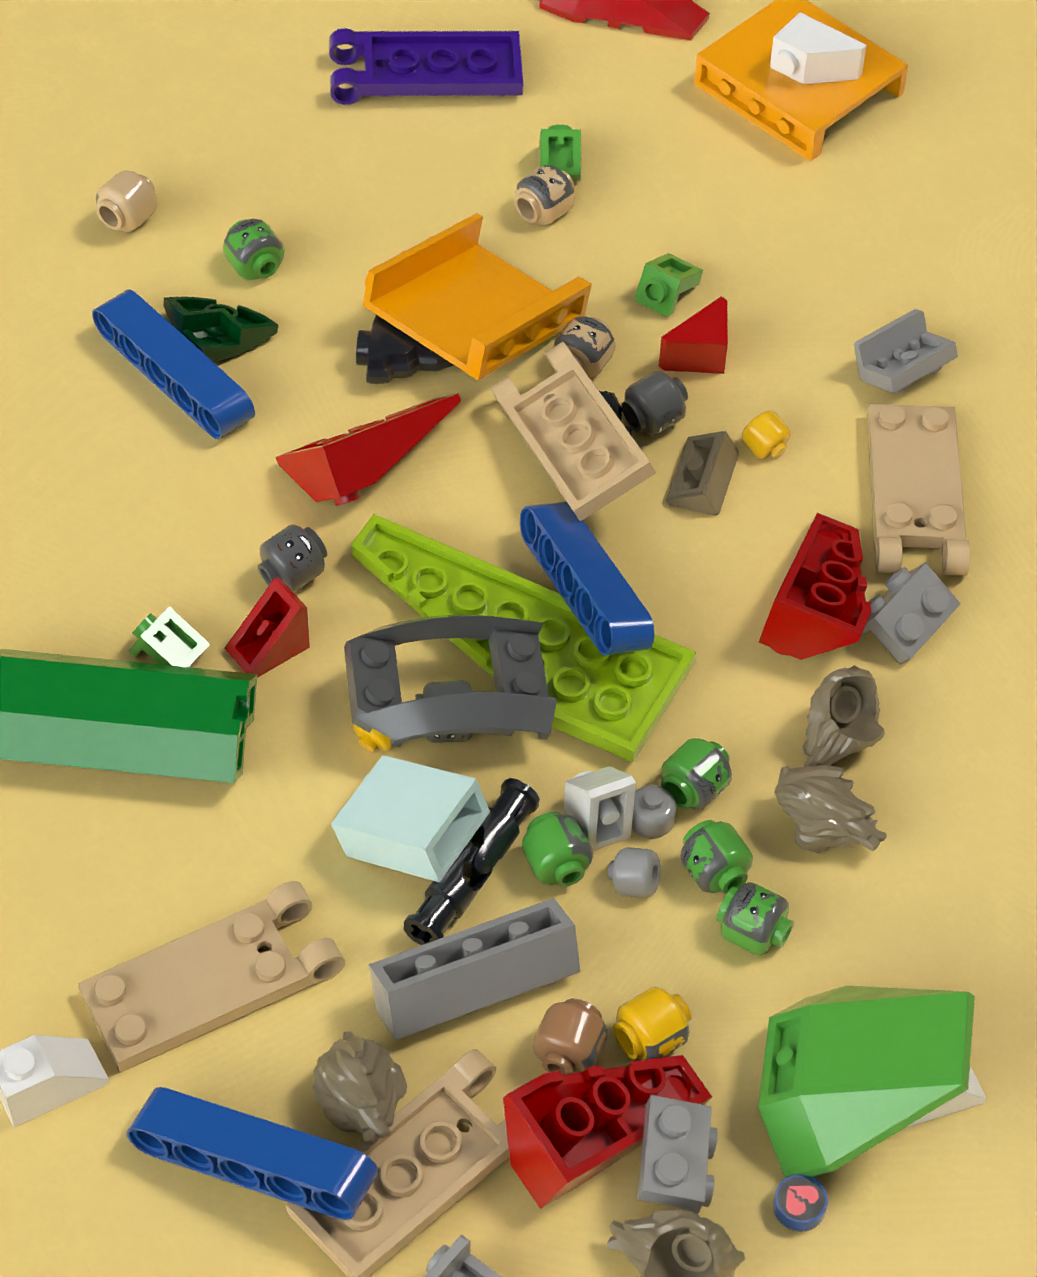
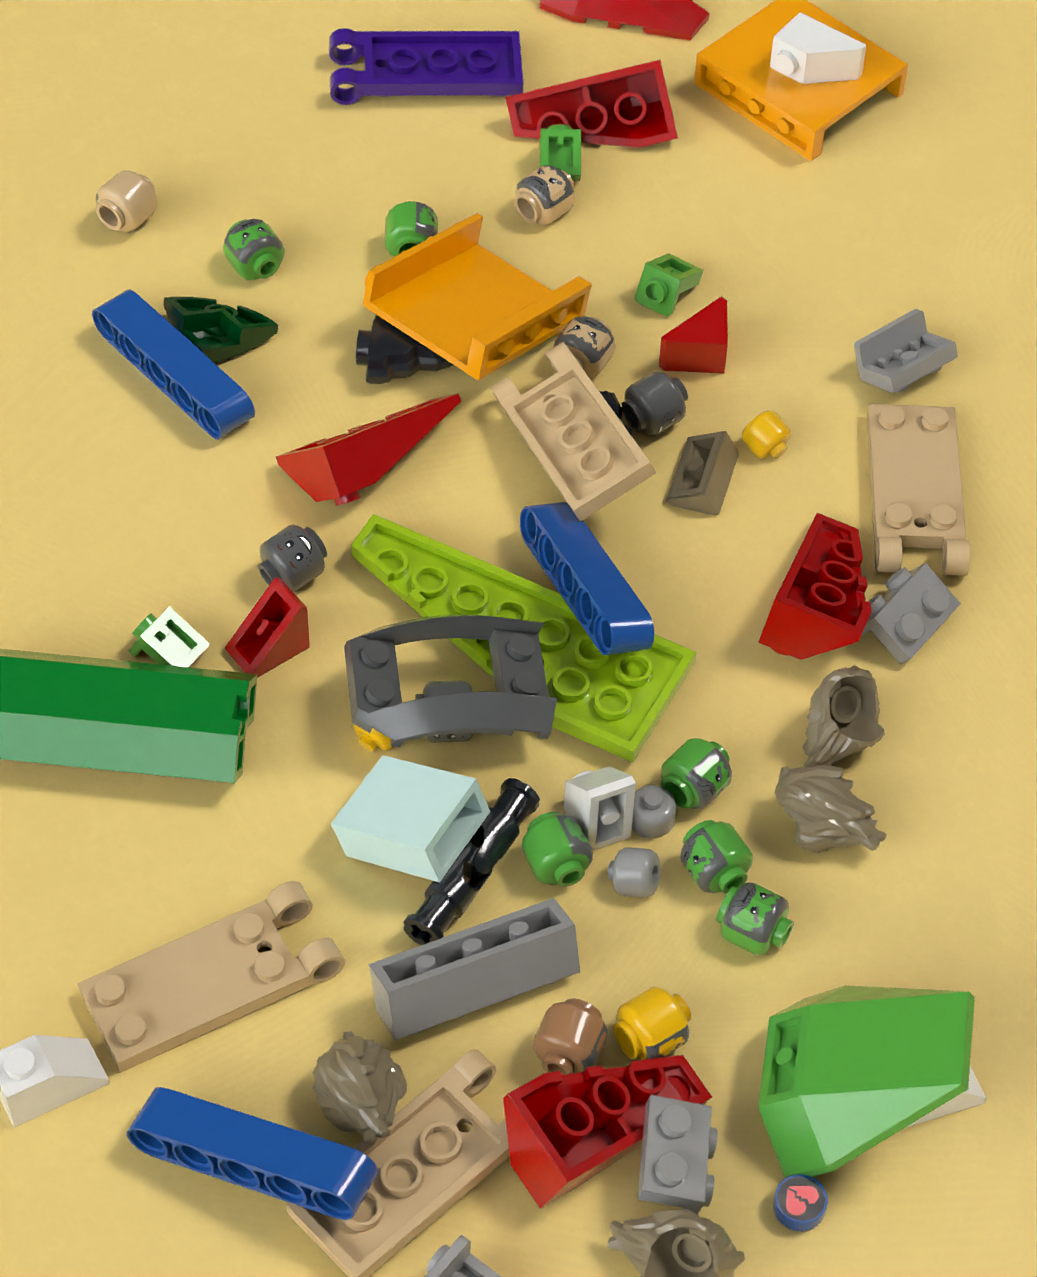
none -> bright green head [385,201,438,257]
none -> red wedge [505,60,678,148]

